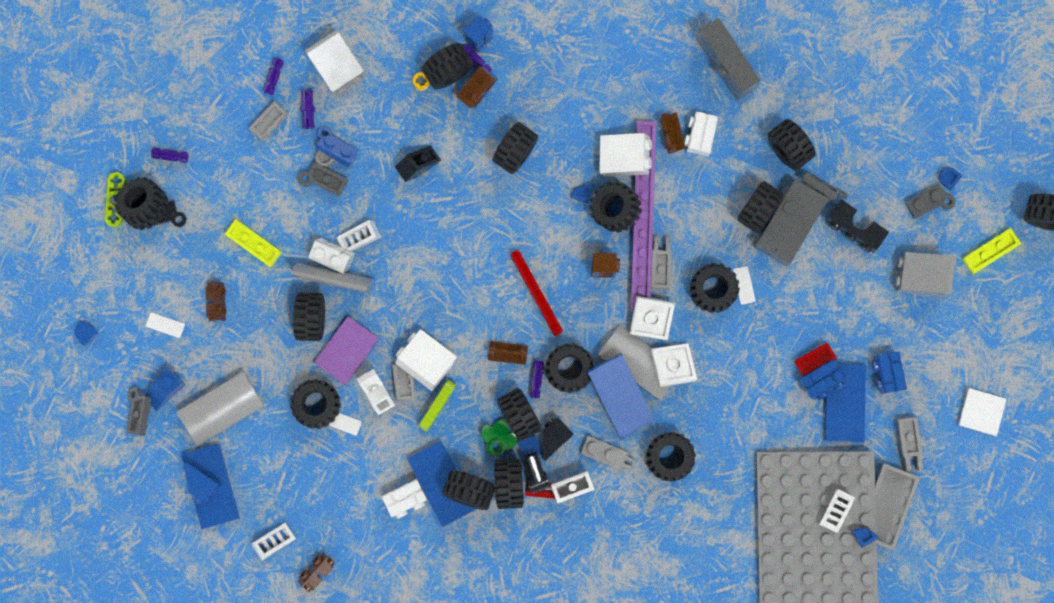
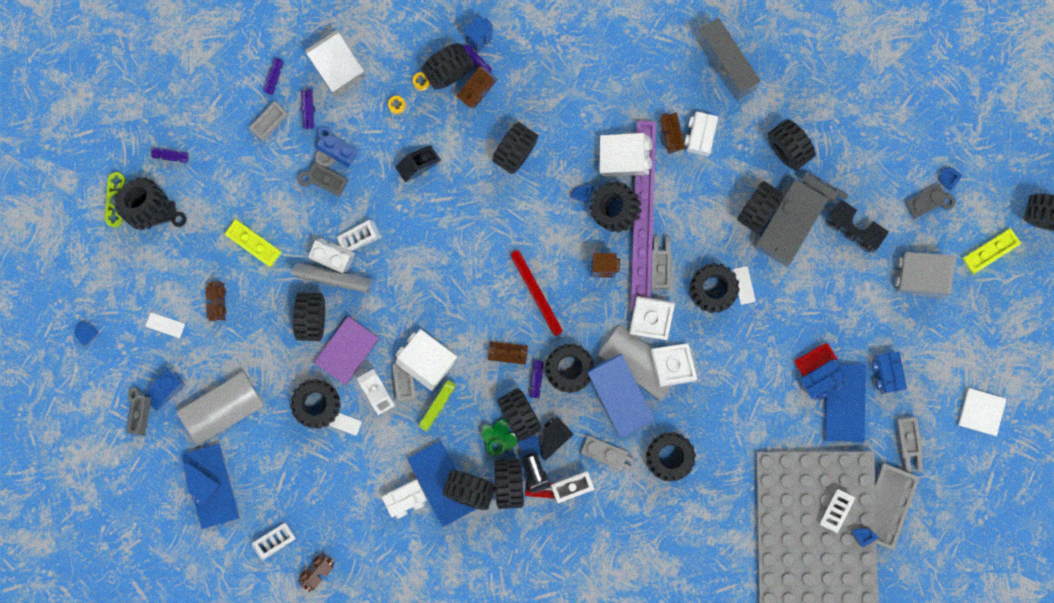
none -> yellow bush [388,96,405,114]

